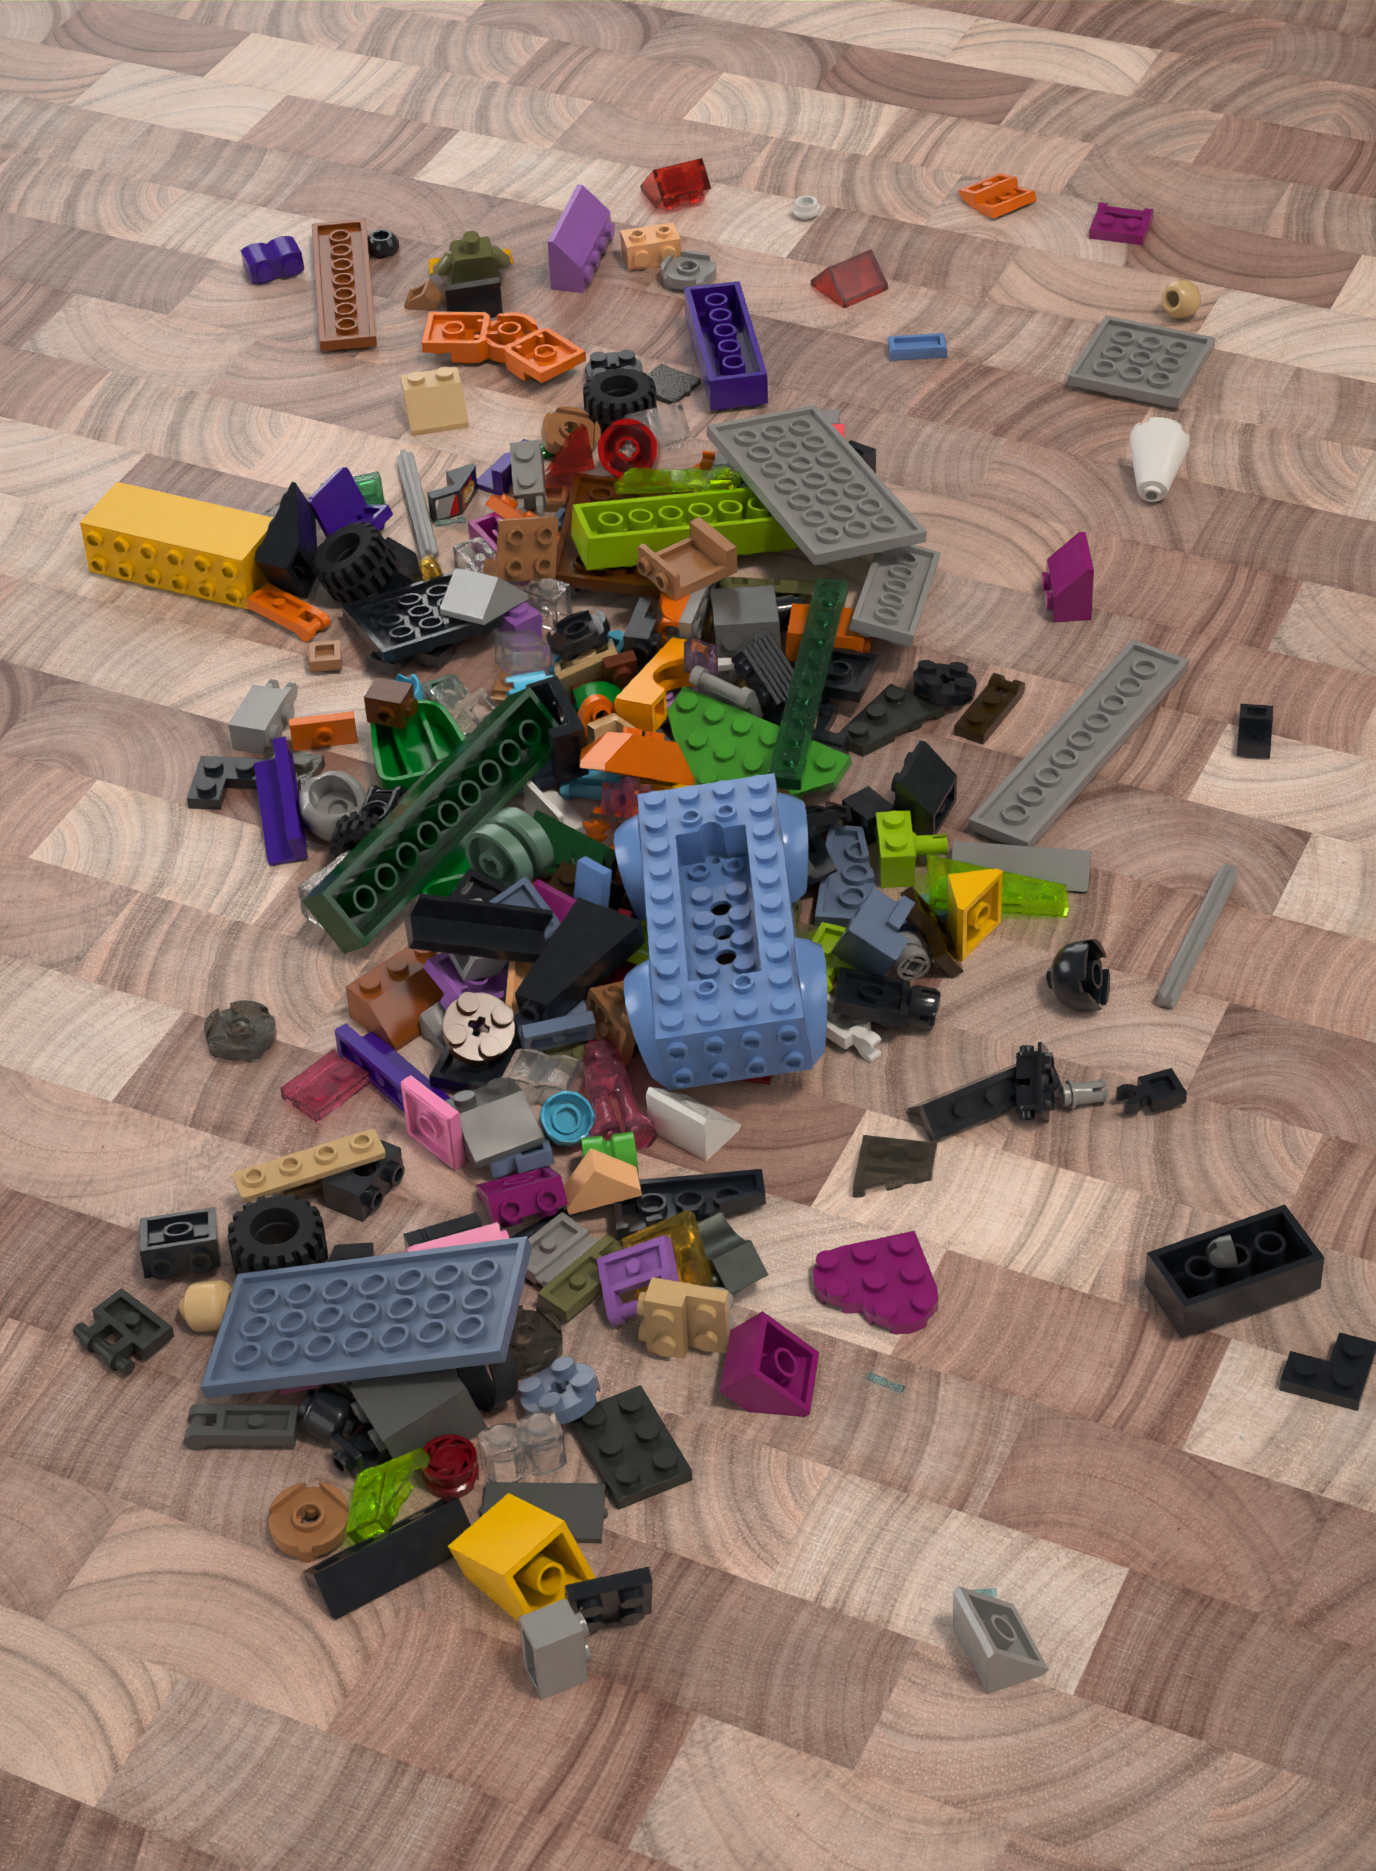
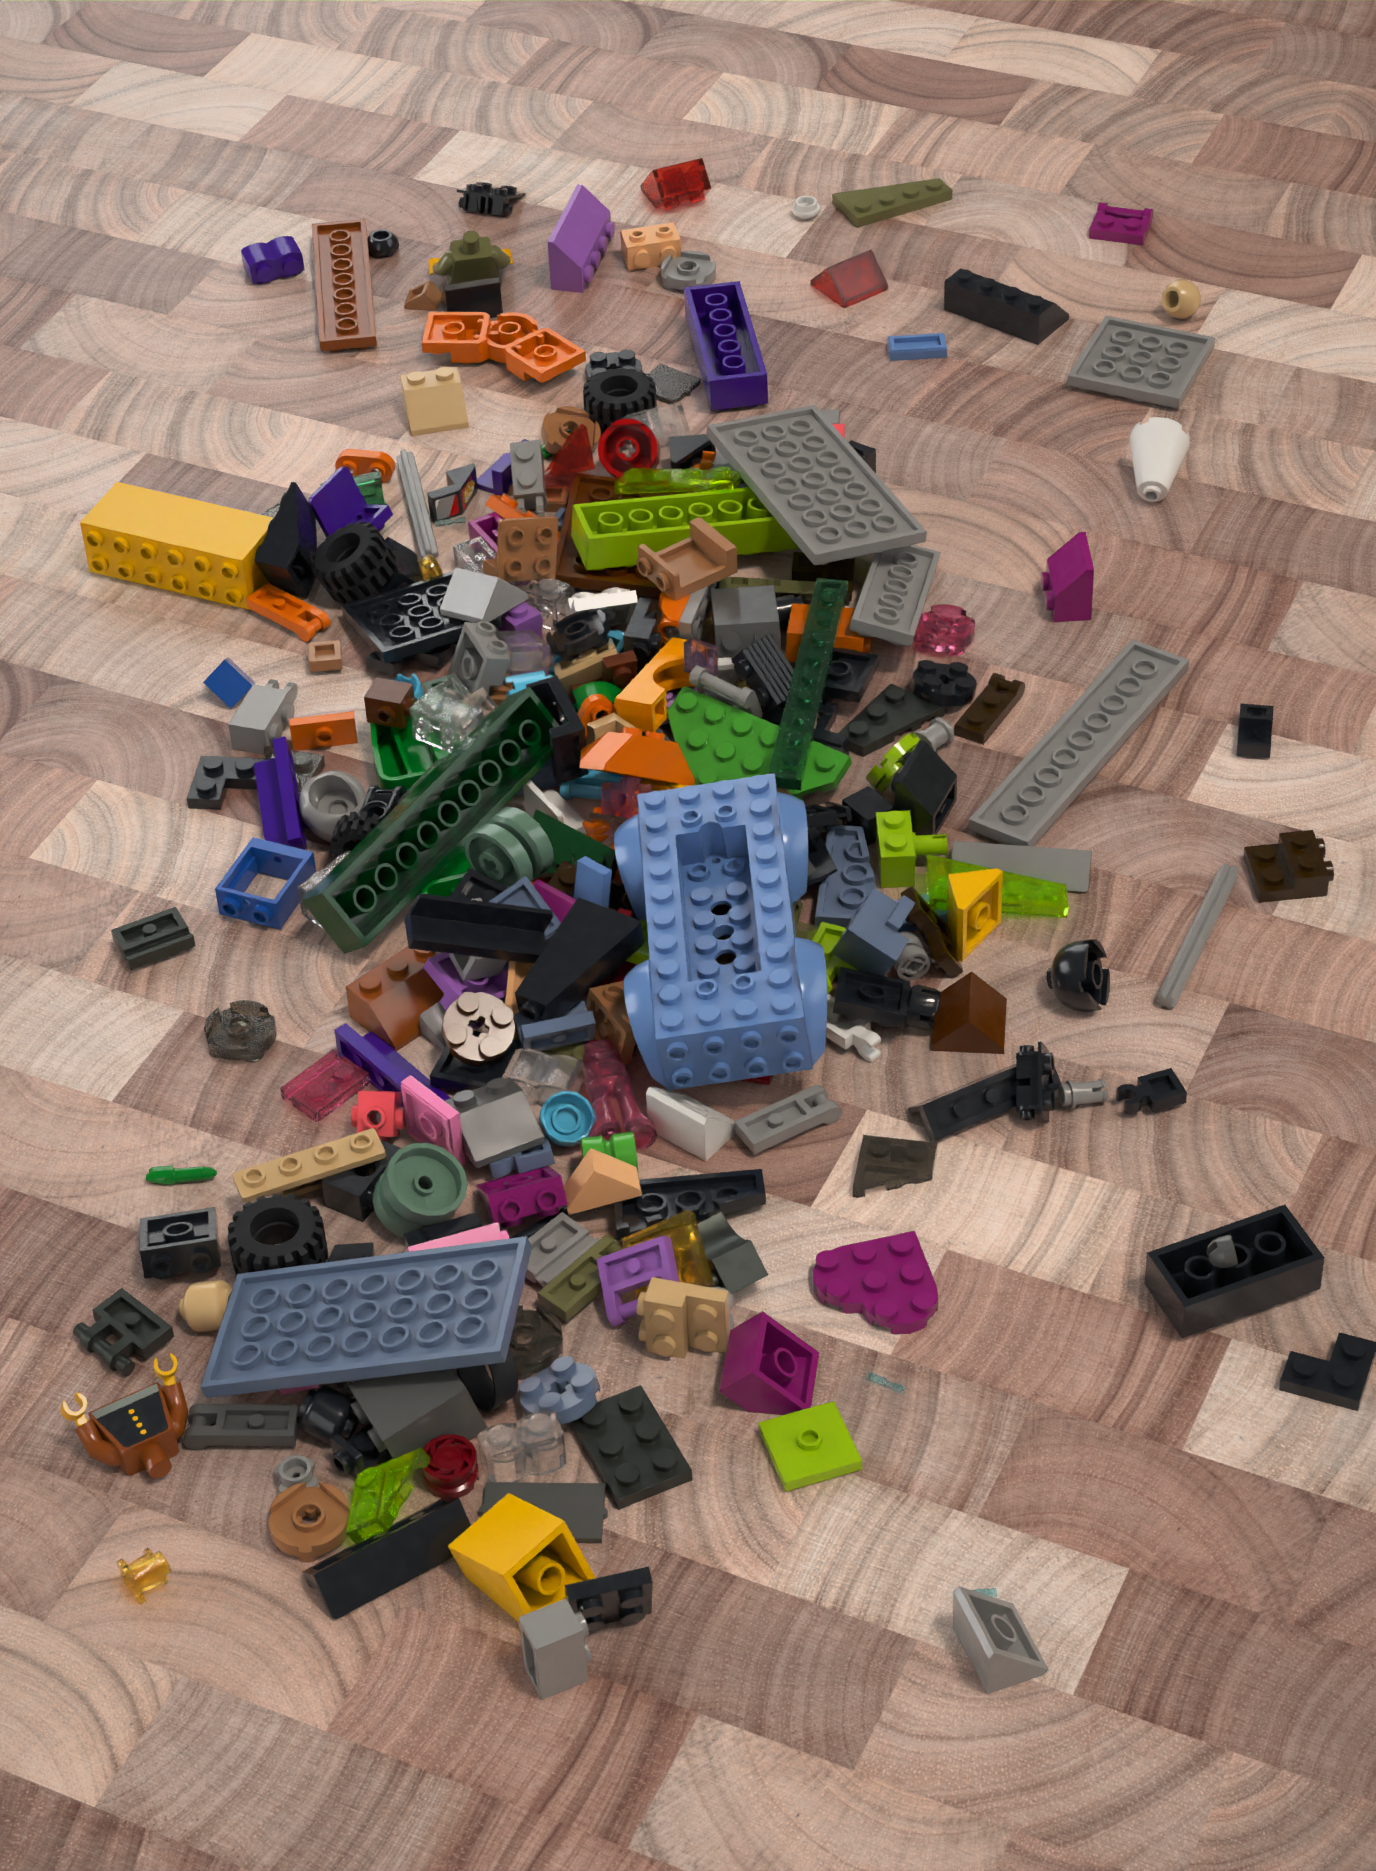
orange slope [958,173,1036,218] -> none
none -> torso [60,1353,188,1479]
none -> pearl dark grey plate [111,907,196,970]
none -> clear yellow brick [116,1548,171,1605]
none -> green piece [146,1165,217,1185]
none -> blue panel [203,657,256,708]
none -> blue window [215,837,317,930]
none -> light grey plate [275,1455,319,1493]
none -> orange plate [335,449,395,483]
none -> coral brick [351,1090,406,1143]
none -> sand green wheel [372,1143,468,1238]
none -> clear brick [410,690,484,753]
none -> light grey plate [447,621,511,712]
none -> black hinge [457,182,526,217]
none -> white plate [565,587,638,626]
none -> black slope [669,434,716,486]
none -> light grey plate [734,1085,842,1154]
none -> lime plate [758,1401,862,1492]
none -> dark brown plate [791,552,855,602]
none -> olive wing [832,178,953,228]
none -> lime plate [866,732,922,793]
none -> clear pink plate [913,604,975,656]
none -> light grey bush [915,717,954,752]
none -> reddish brown slope [932,971,1007,1054]
none -> black slope [944,268,1069,345]
none -> dark brown plate [1243,830,1334,903]

